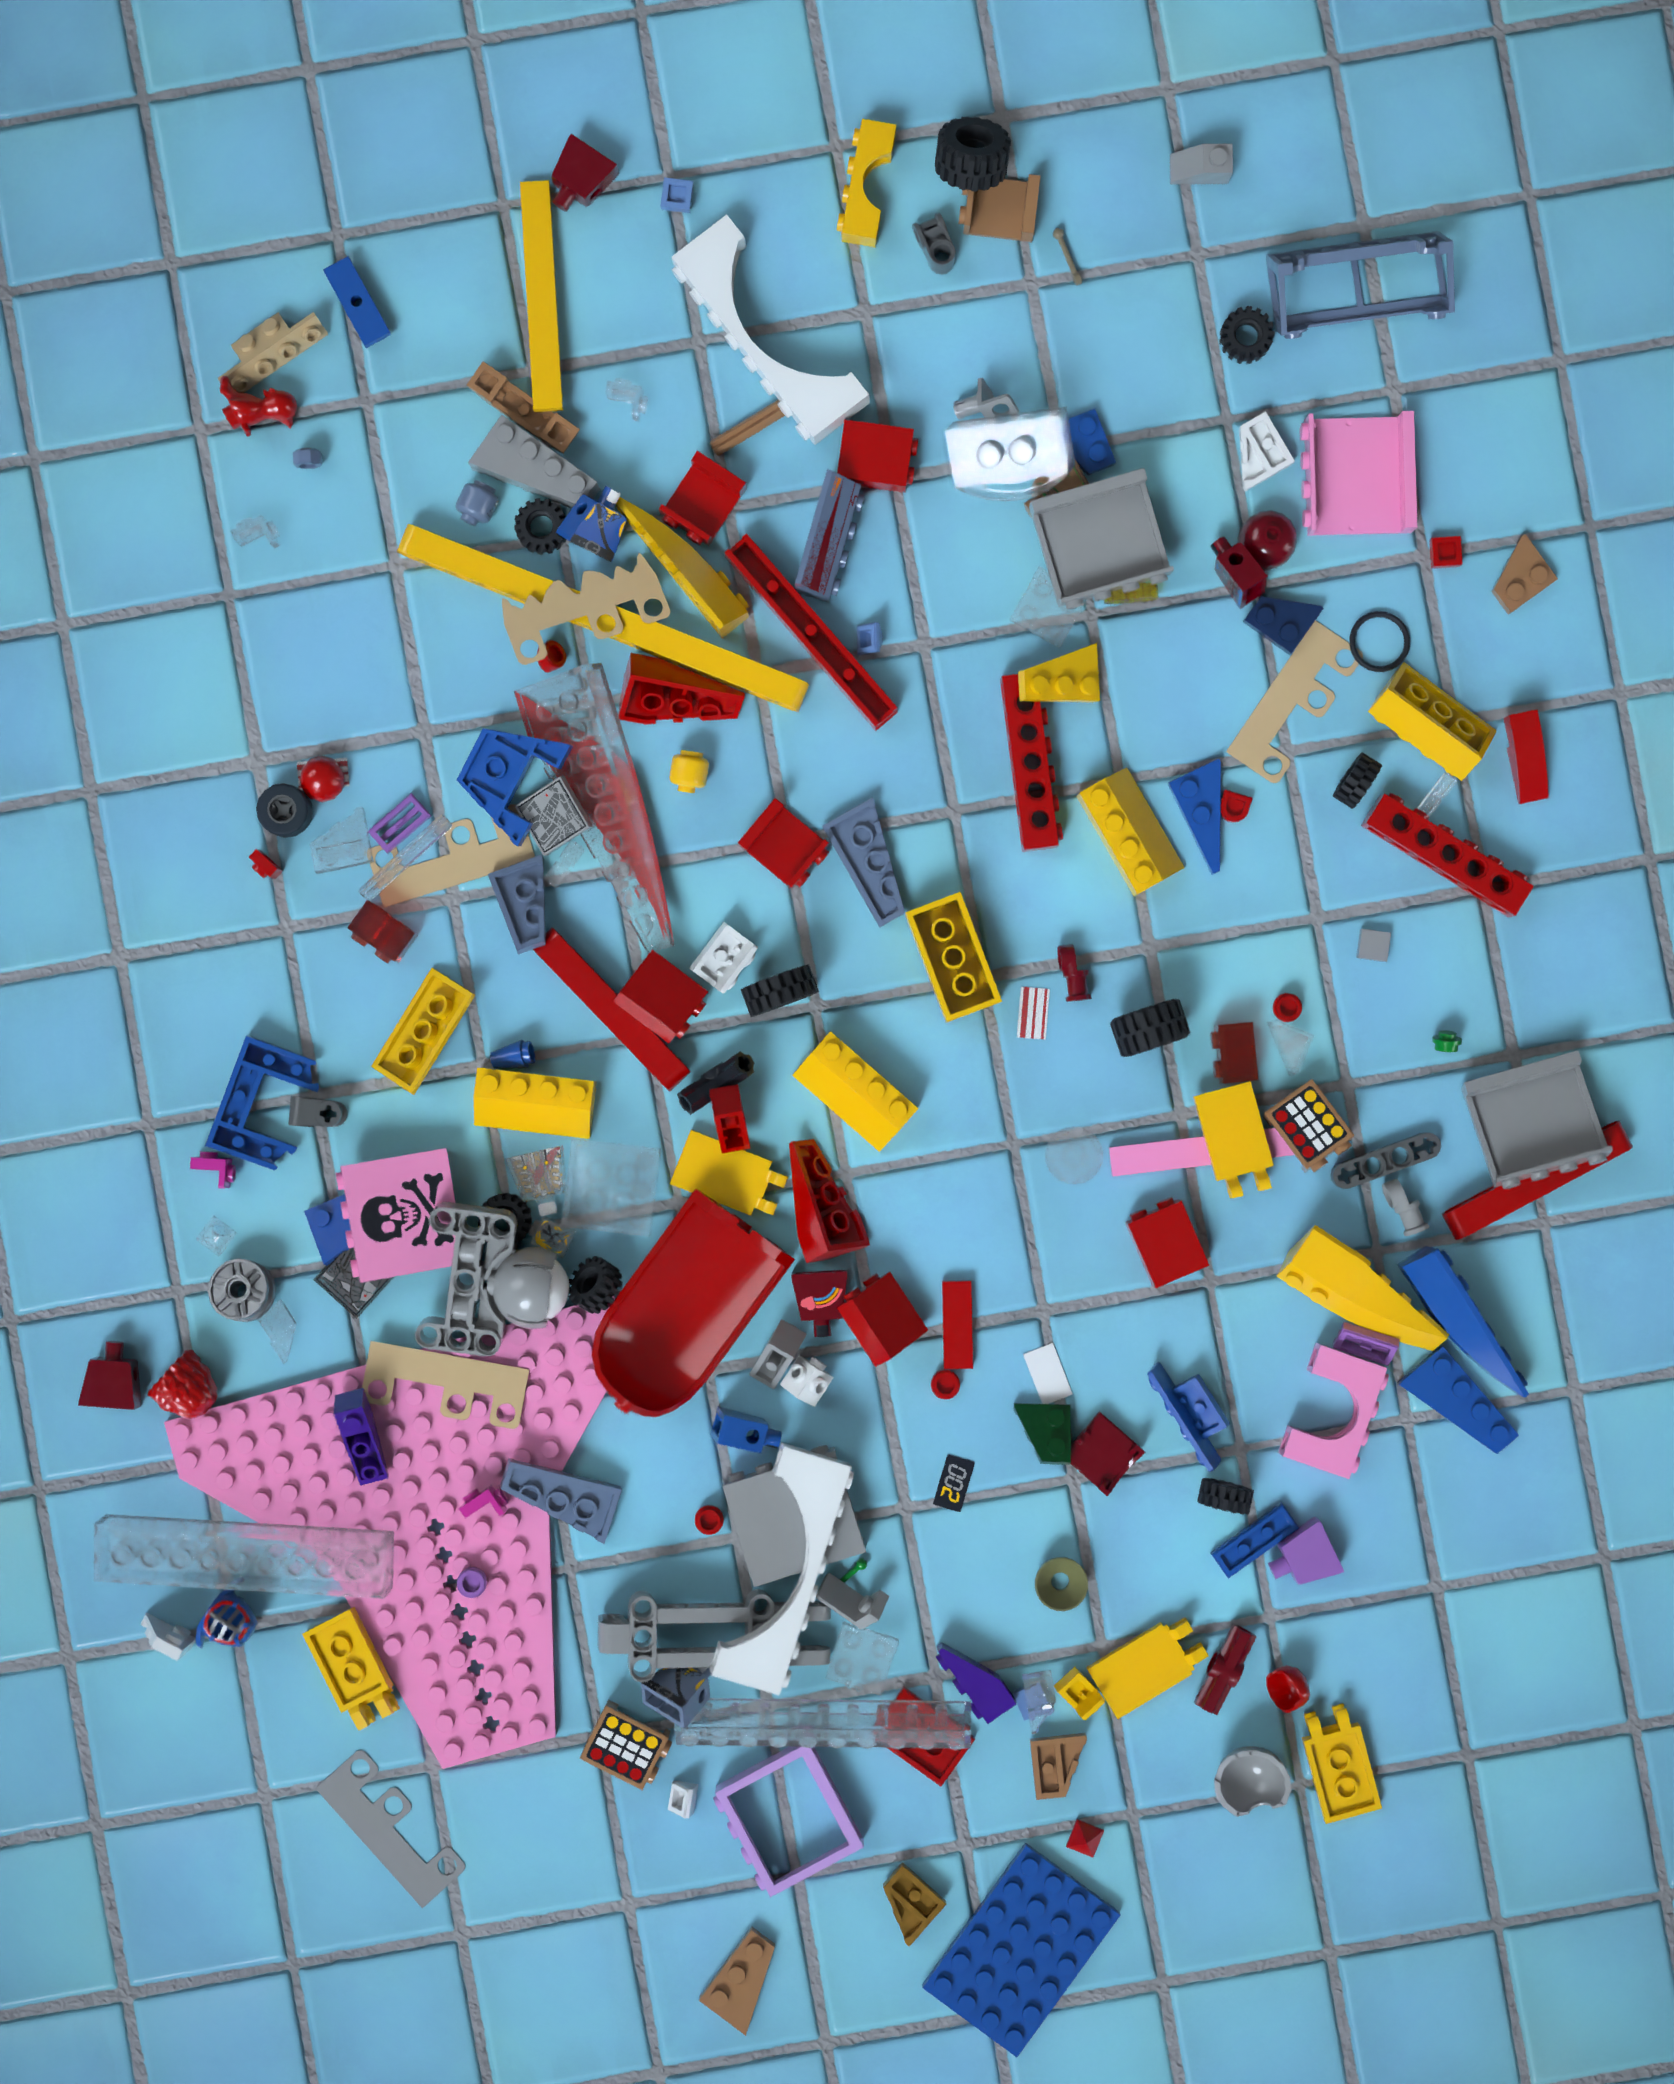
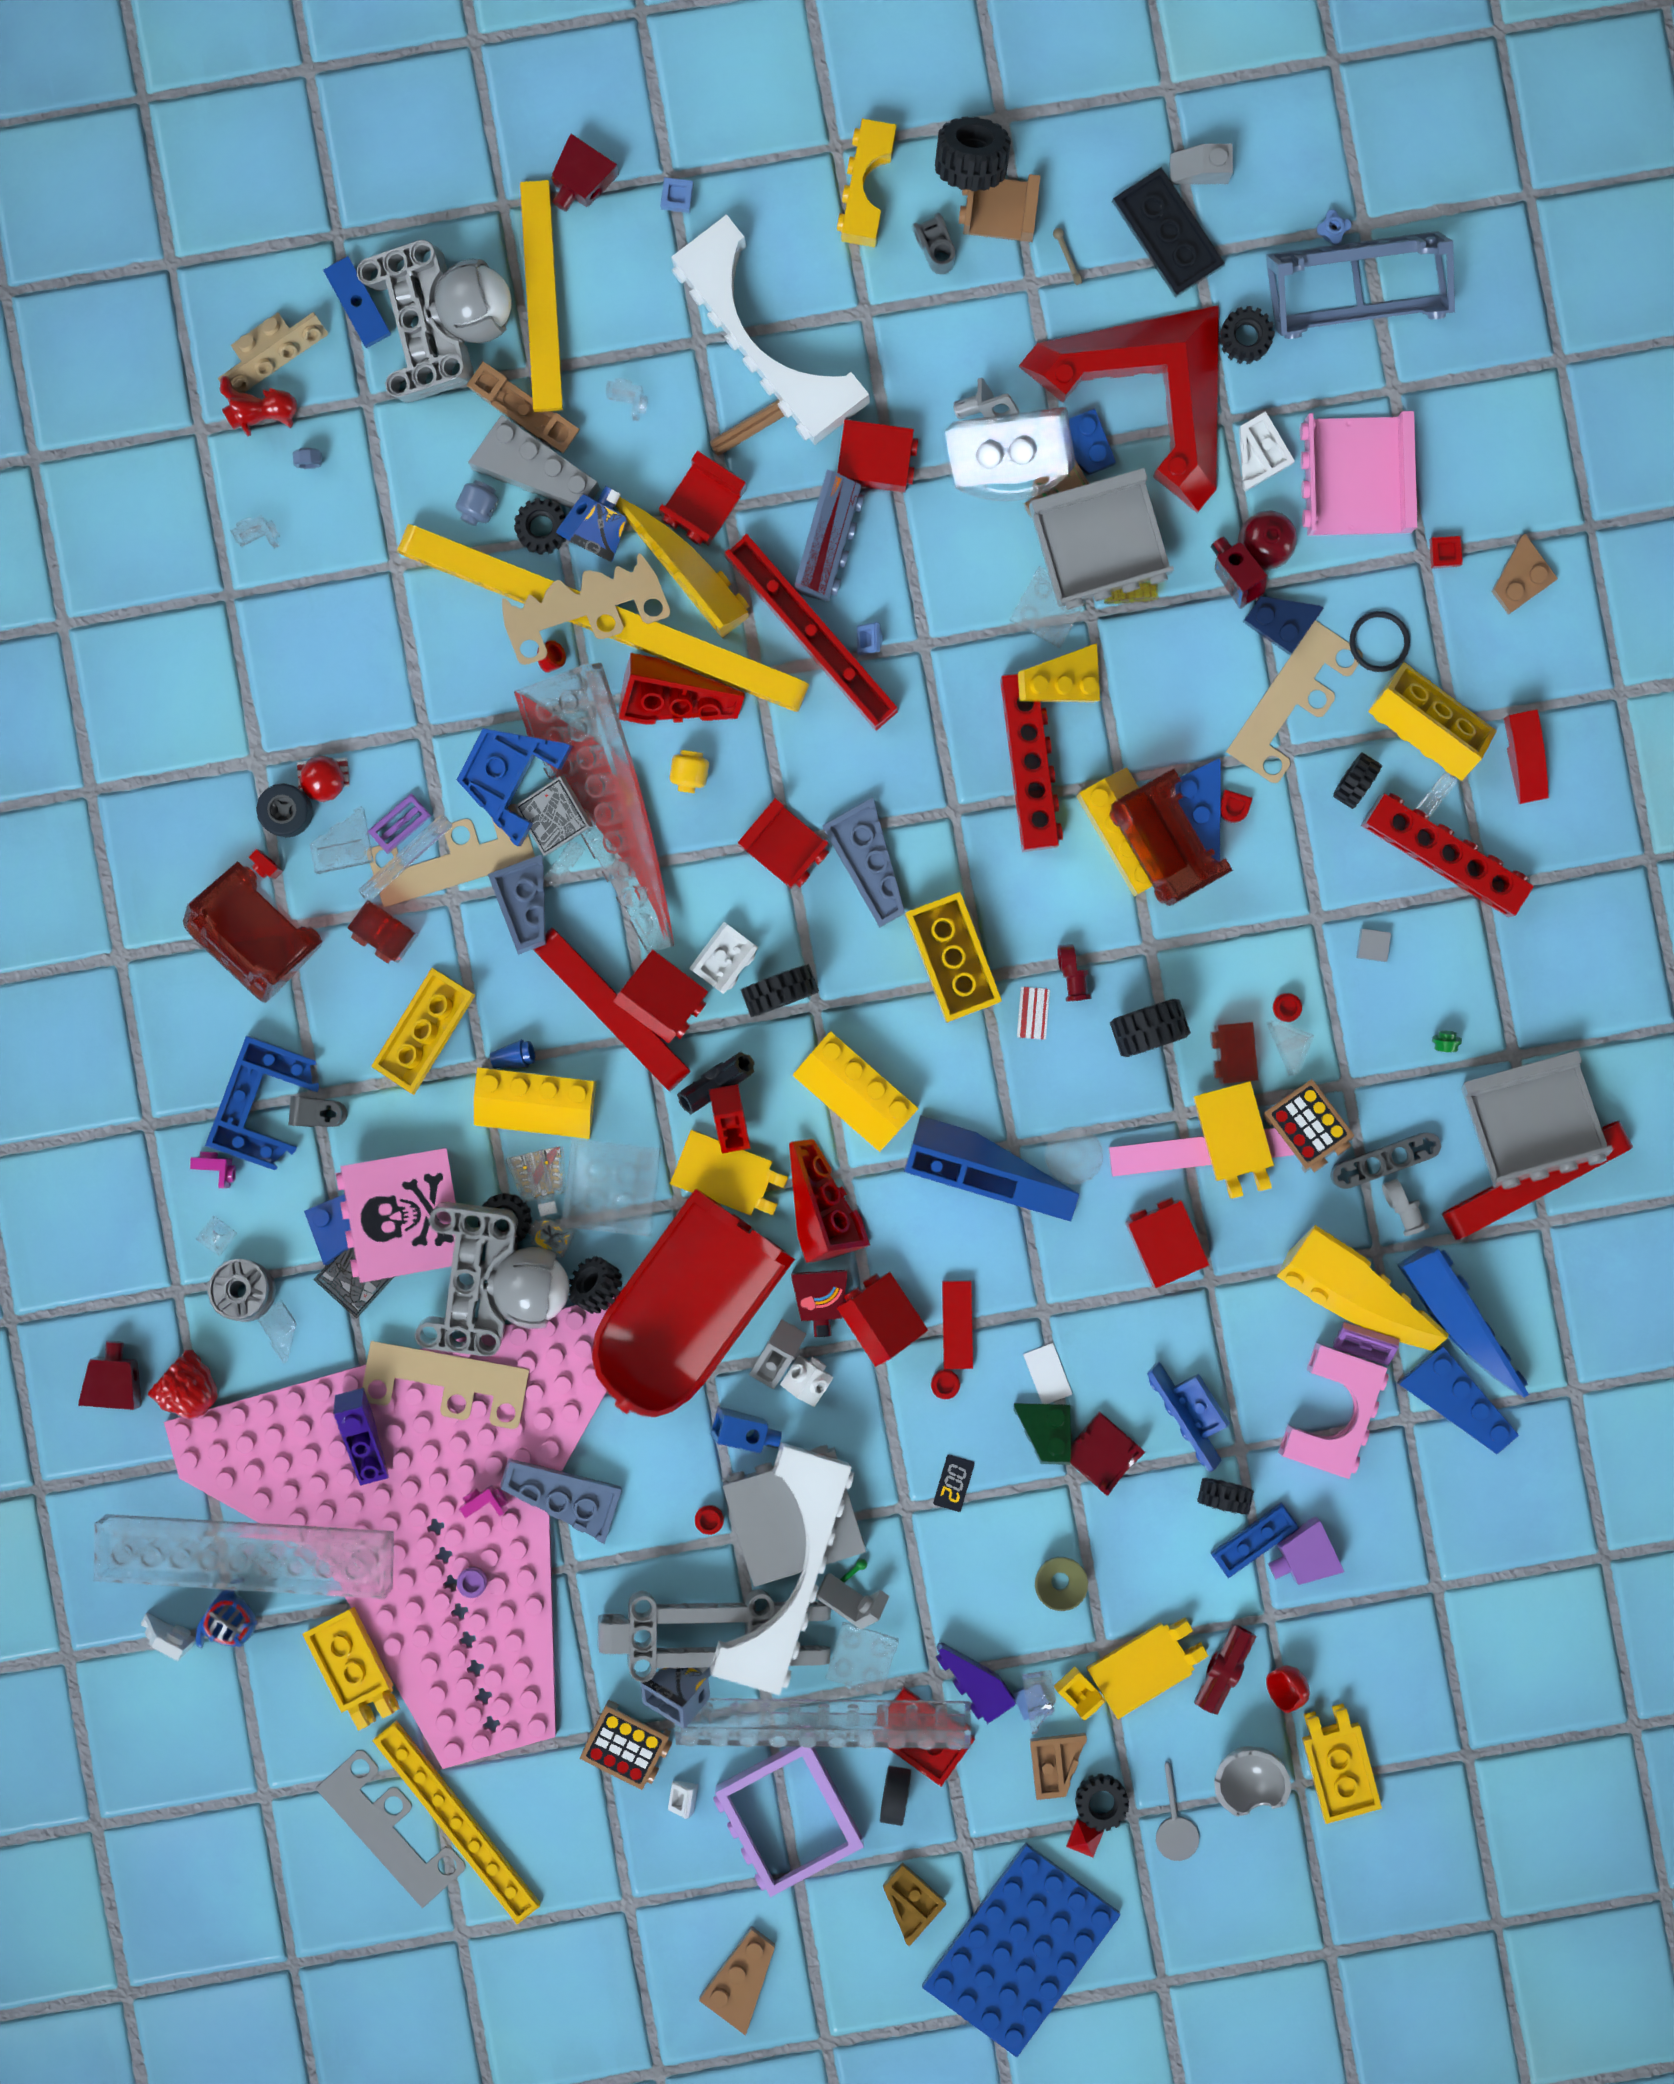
none -> clear red windscreen [183,861,323,1003]
none -> light grey beam [357,240,512,403]
none -> yellow tile [372,1720,541,1924]
none -> black tyre [880,1765,911,1826]
none -> blue wedge [904,1115,1079,1222]
none -> red wedge [1019,305,1219,513]
none -> black tyre [1075,1773,1129,1831]
none -> clear red windscreen [1110,768,1233,906]
none -> black tile [1112,167,1225,298]
none -> light grey piece [1156,1762,1199,1861]
none -> medium blue plate [1316,210,1351,245]

